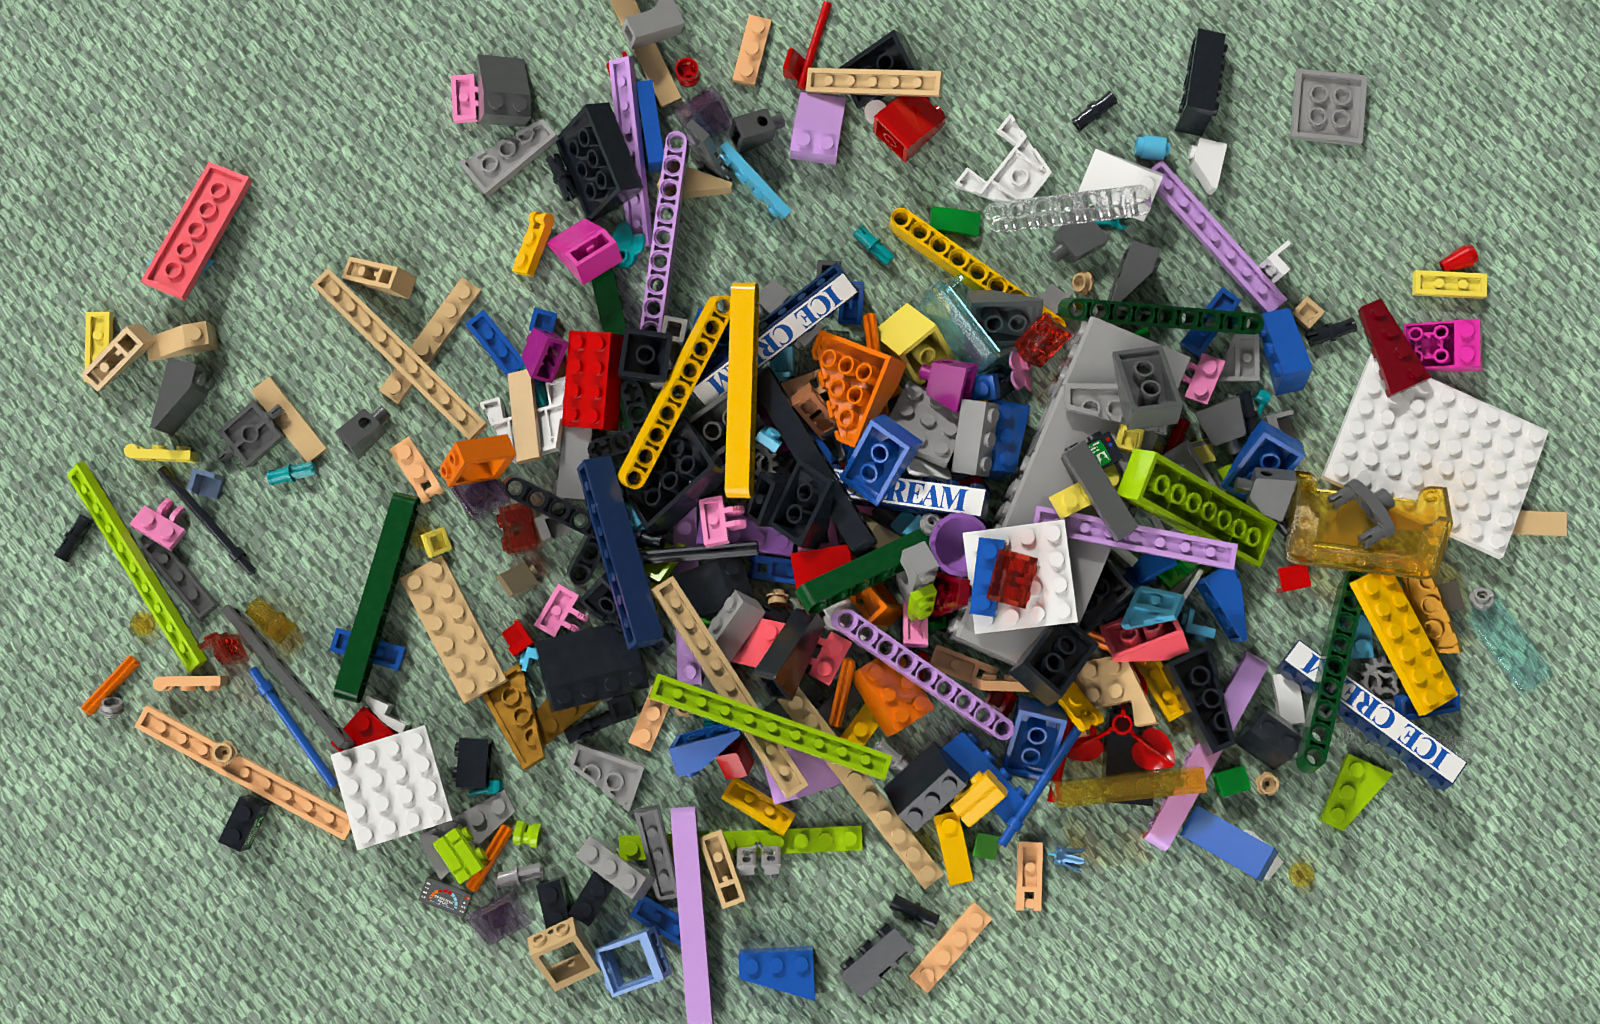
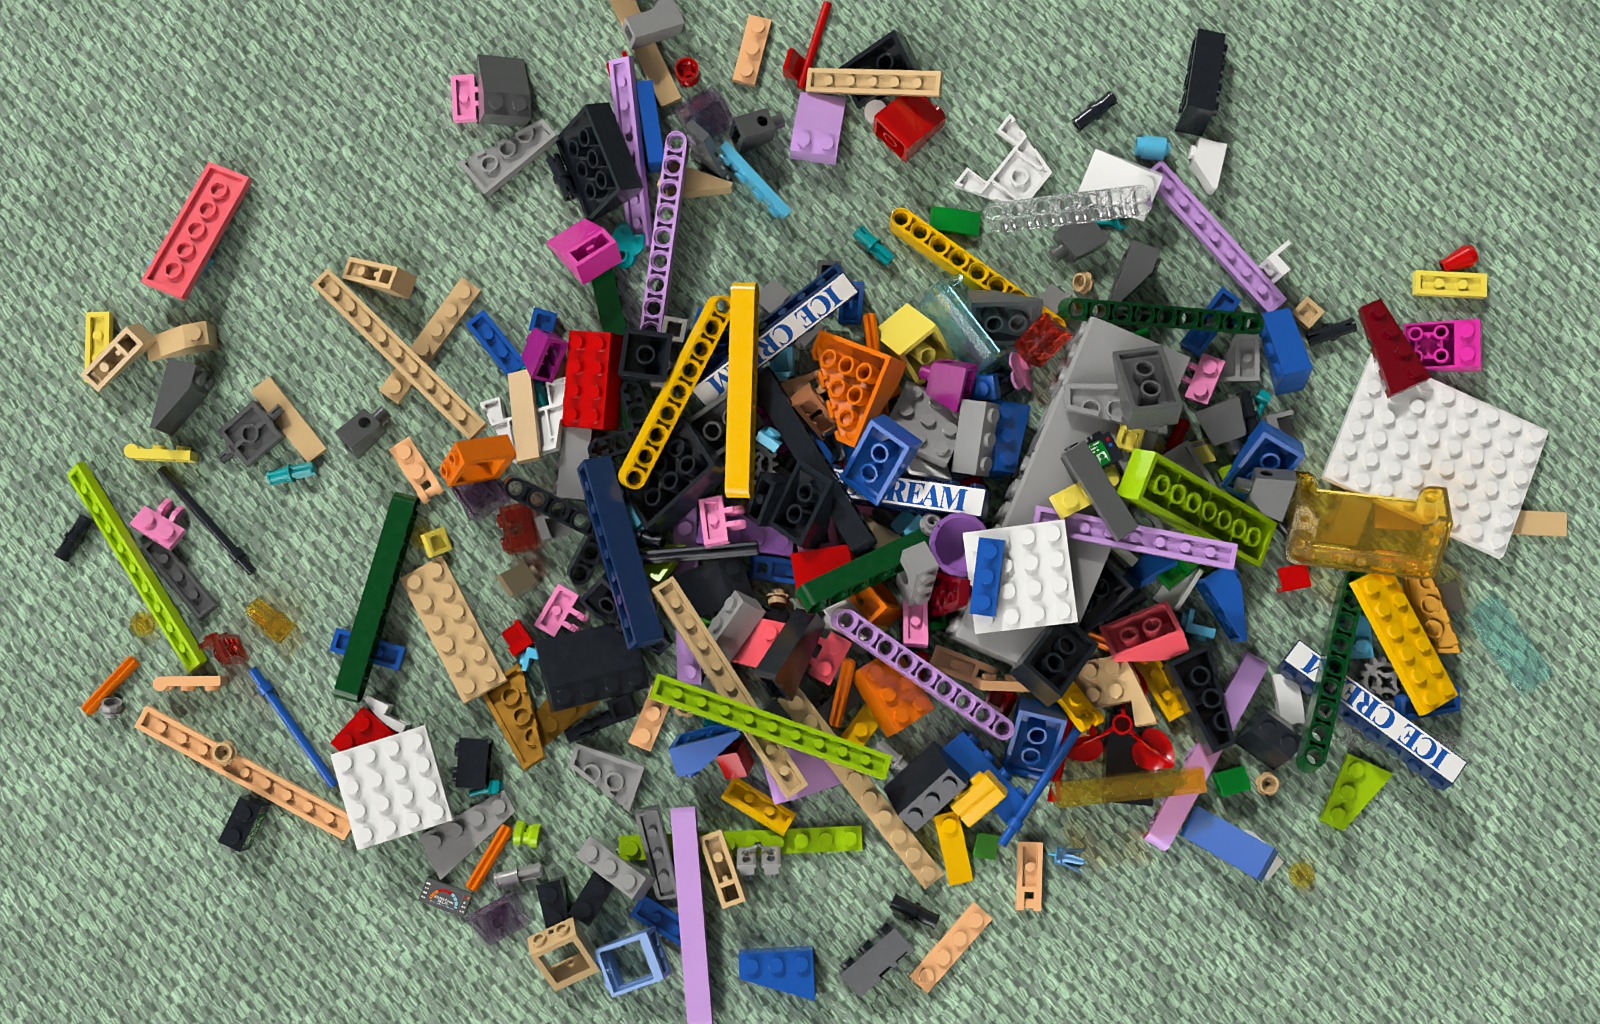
sand blue panel [187,468,226,500] -> none
dark grey tile [220,604,355,749] -> none
lime brick [432,824,488,884] -> none
yellow plate [512,211,554,277] -> none
lime plate [906,583,937,621] -> none
clear red brick [986,549,1038,609] -> none
medium azure wing [1121,586,1186,630] -> none
light grey plate [1290,69,1368,146] -> none
dark grey connector [1327,479,1396,549] -> none
light grey plate [1469,587,1495,610] -> none

